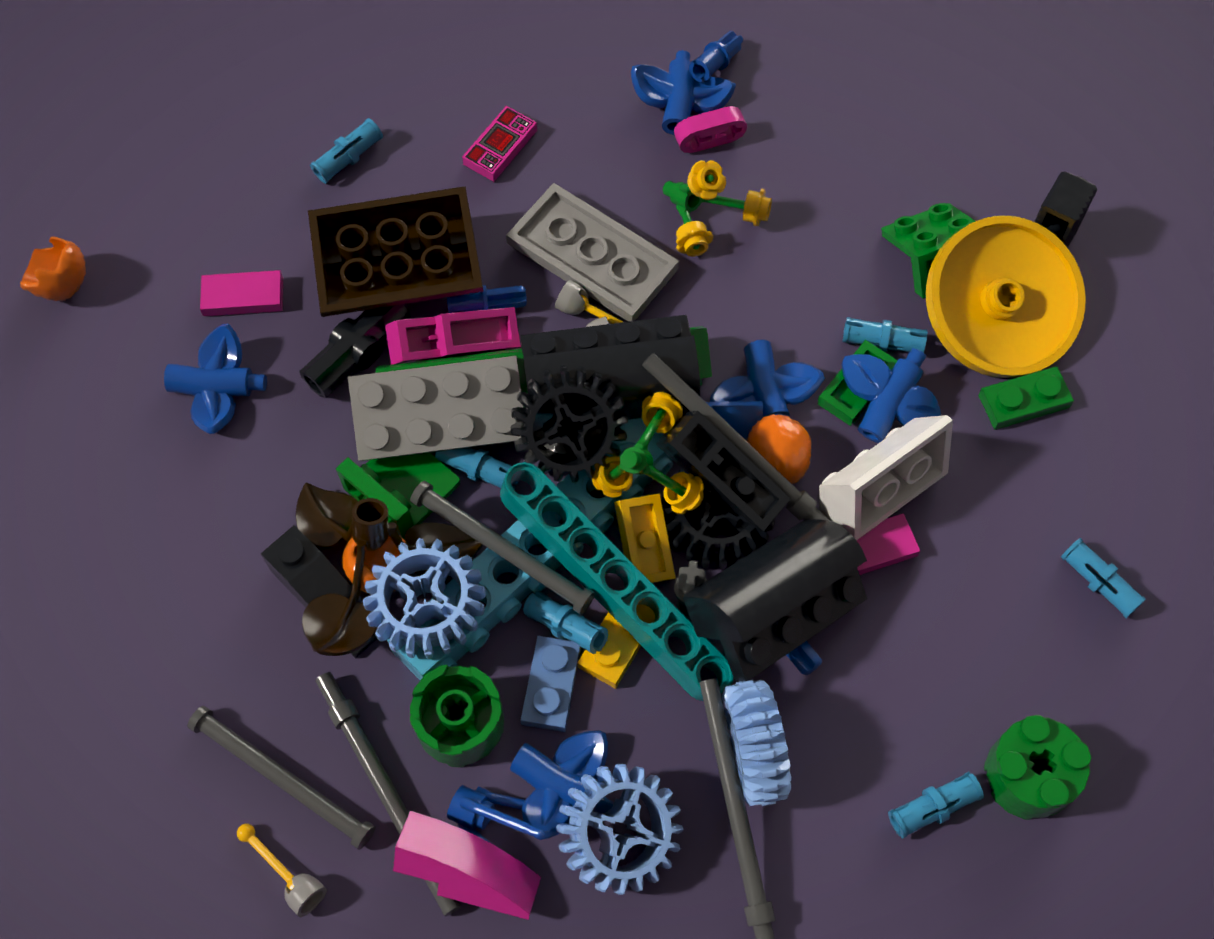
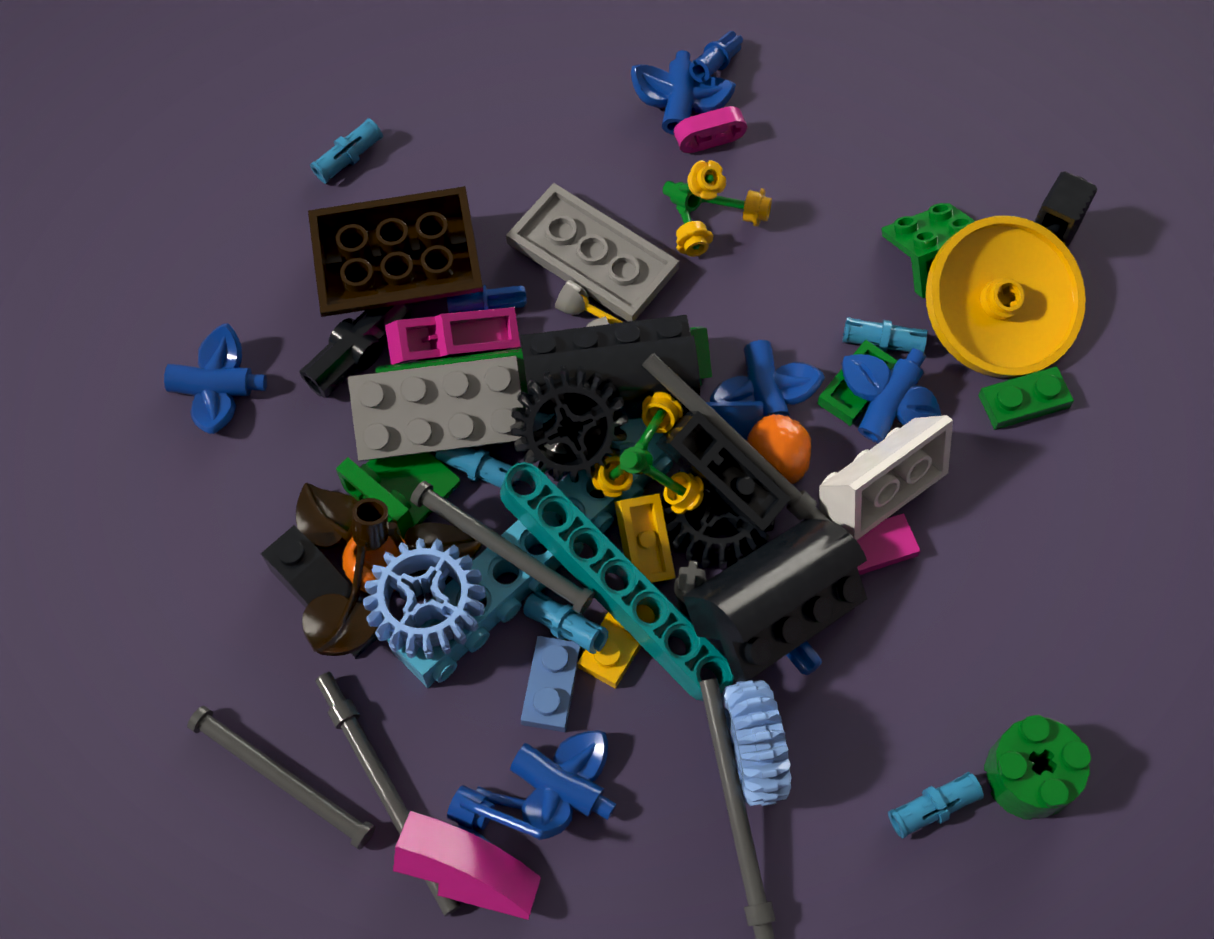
orange hair [20,237,86,301] -> none
dark pink tile [200,270,283,316] -> none
hinge [237,824,327,917] -> none
green brick [410,665,504,768] -> none
tile [462,106,537,182] -> none
light blue gear [556,764,684,895] -> none
dark azure pin [1061,538,1146,618] -> none

